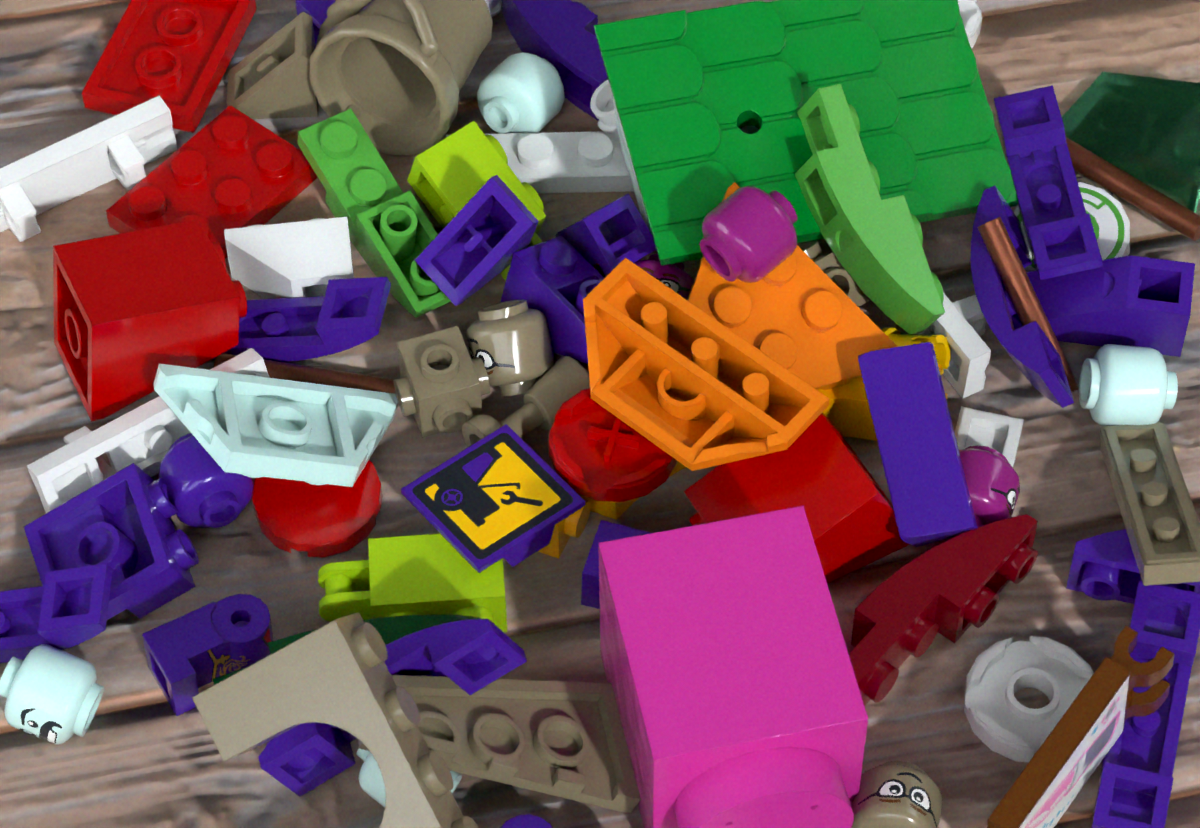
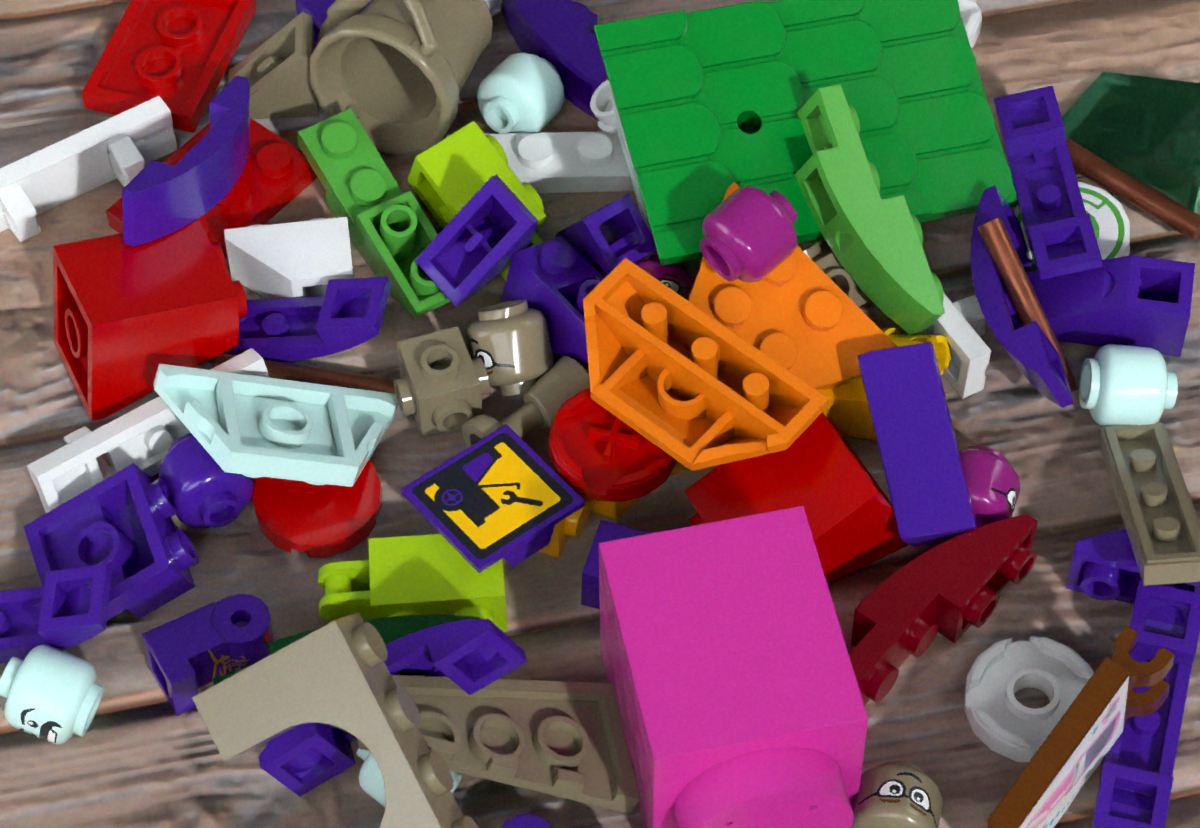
white tile [955,406,1024,467] -> none
none -> dark purple slope [122,76,250,247]

